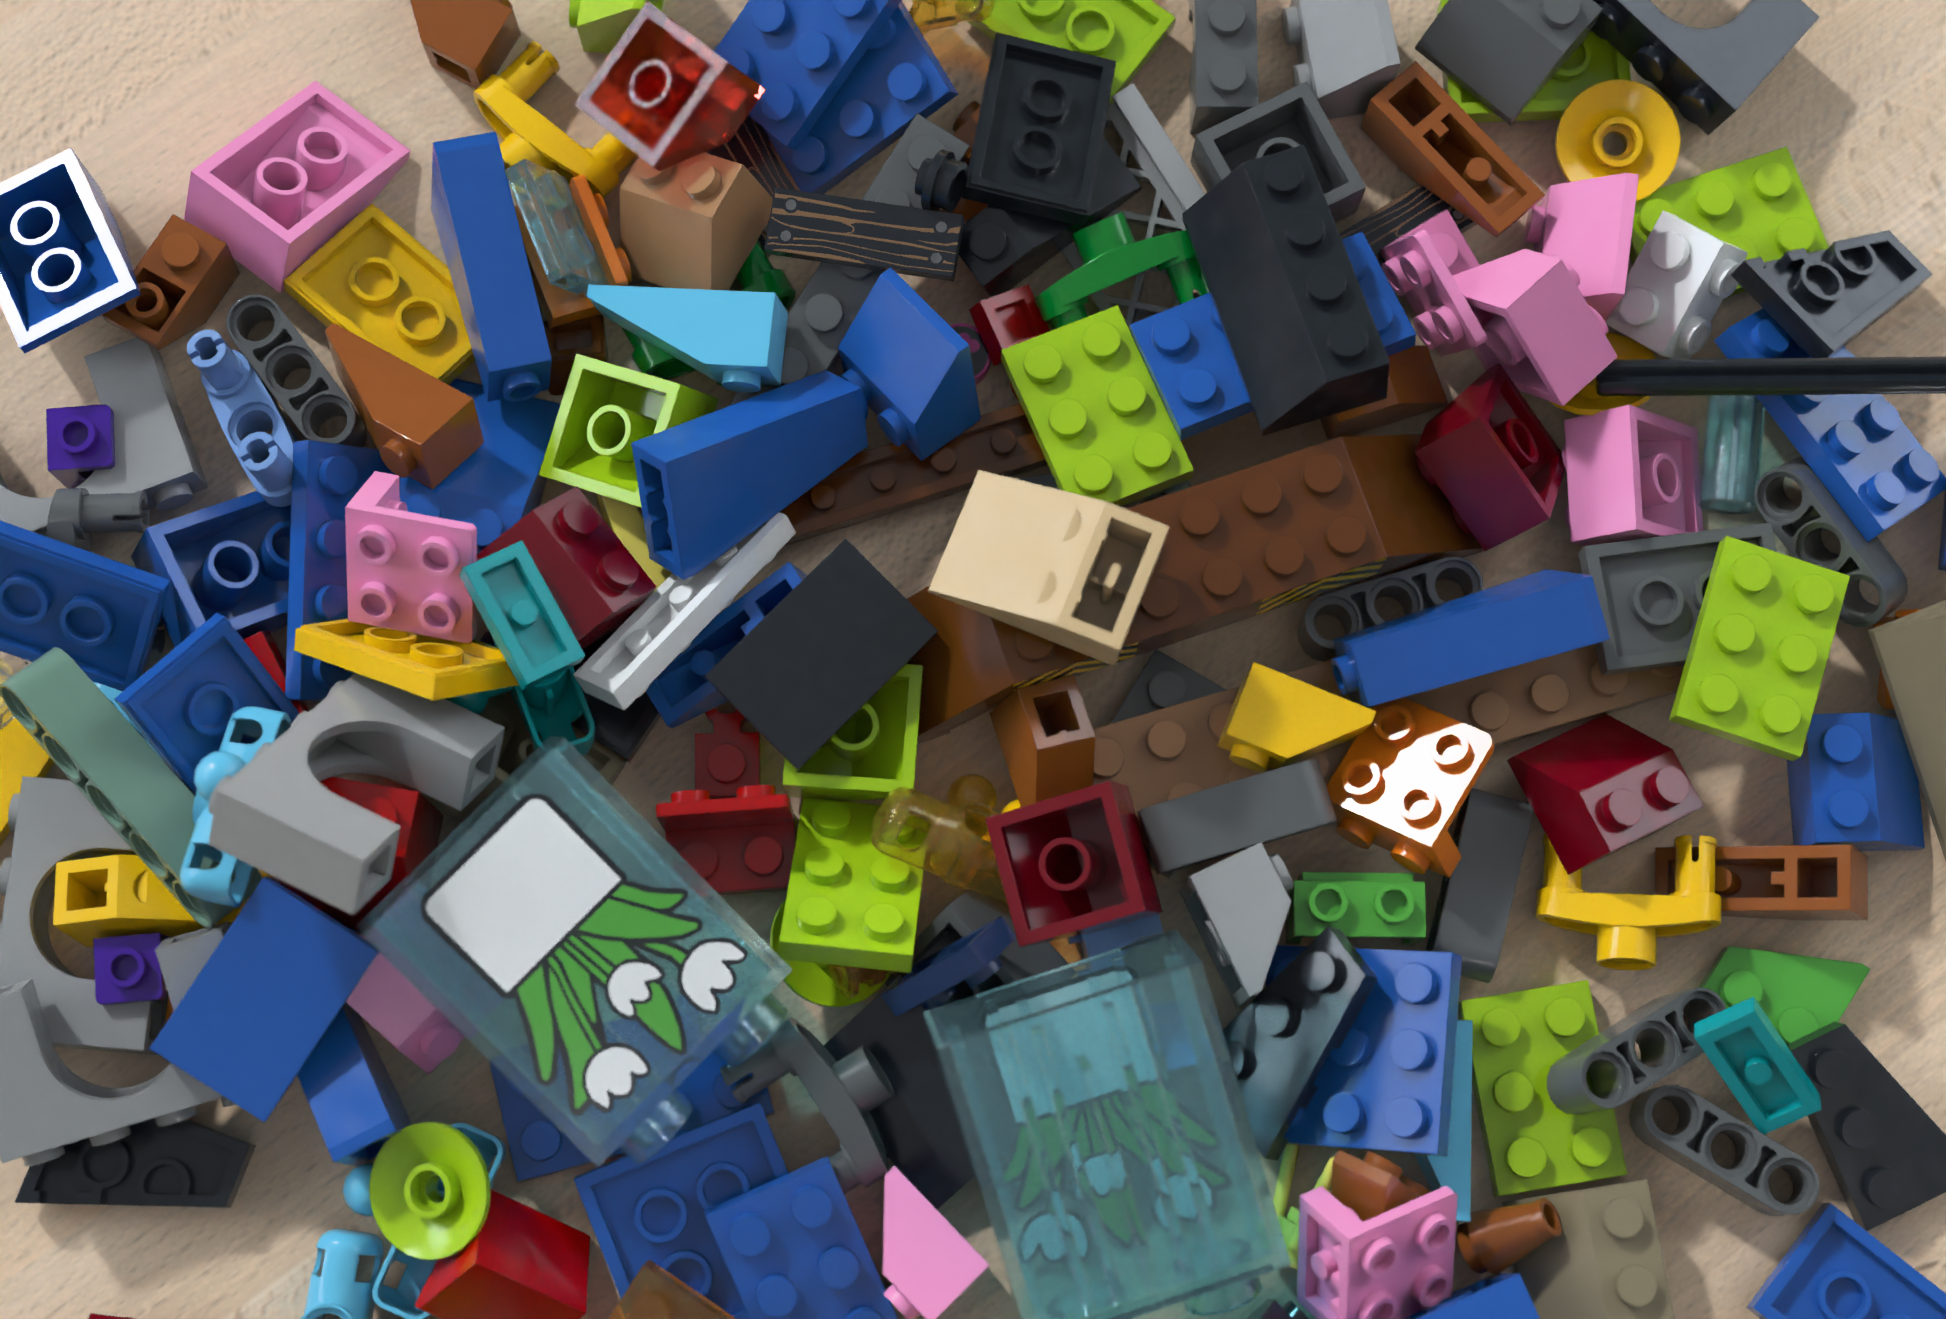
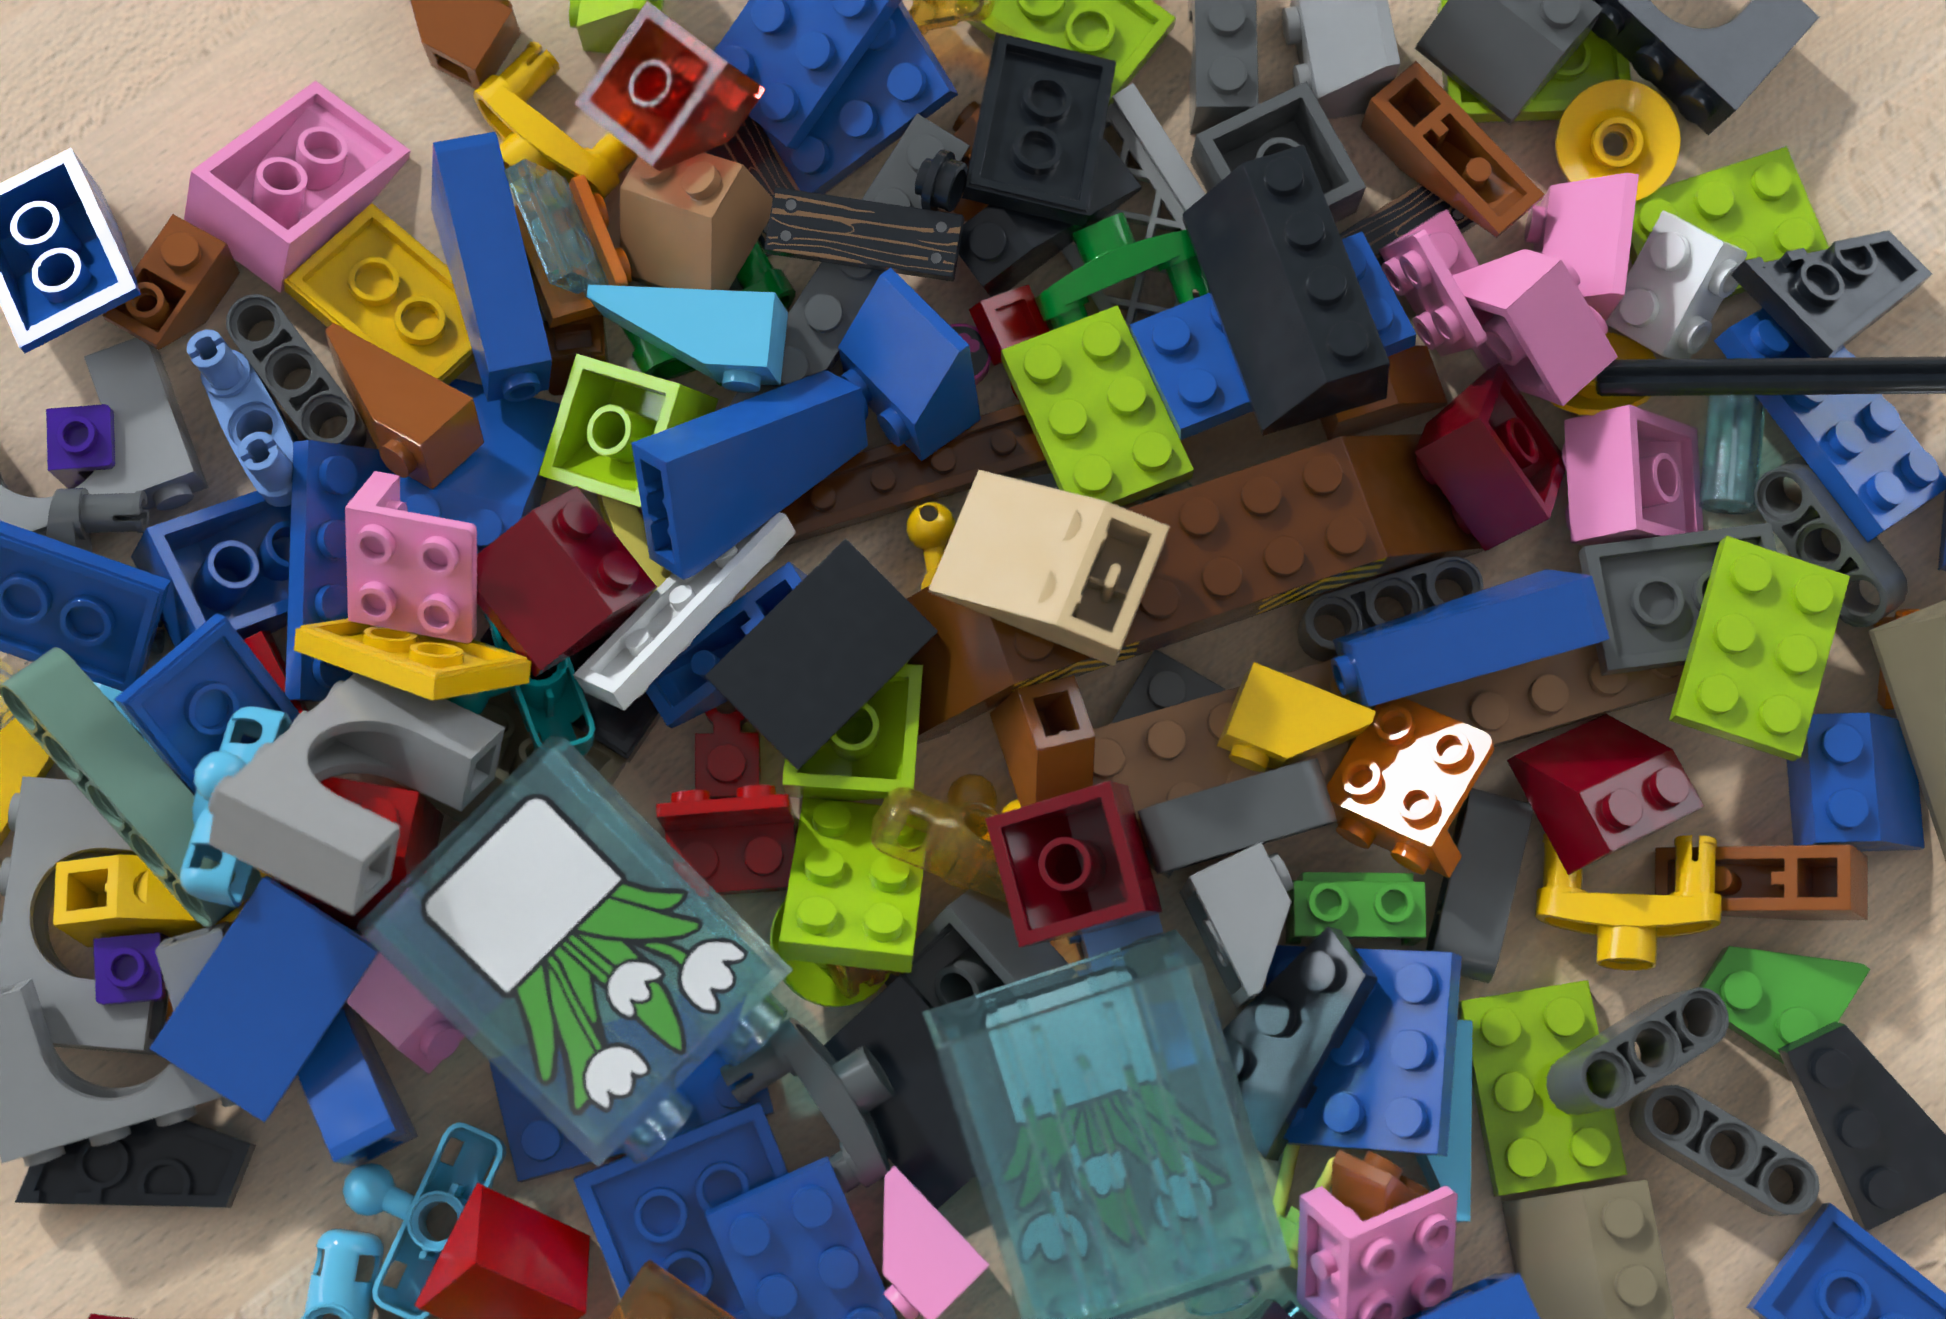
lime dish [369,1122,491,1260] -> none
teal plate [459,540,585,691] -> none
dark blue plate [881,915,1017,1017] -> none
dark orange cone [1457,1198,1562,1275] -> none
teal plate [1694,996,1822,1135] -> none
none -> yellow arm [906,502,956,590]

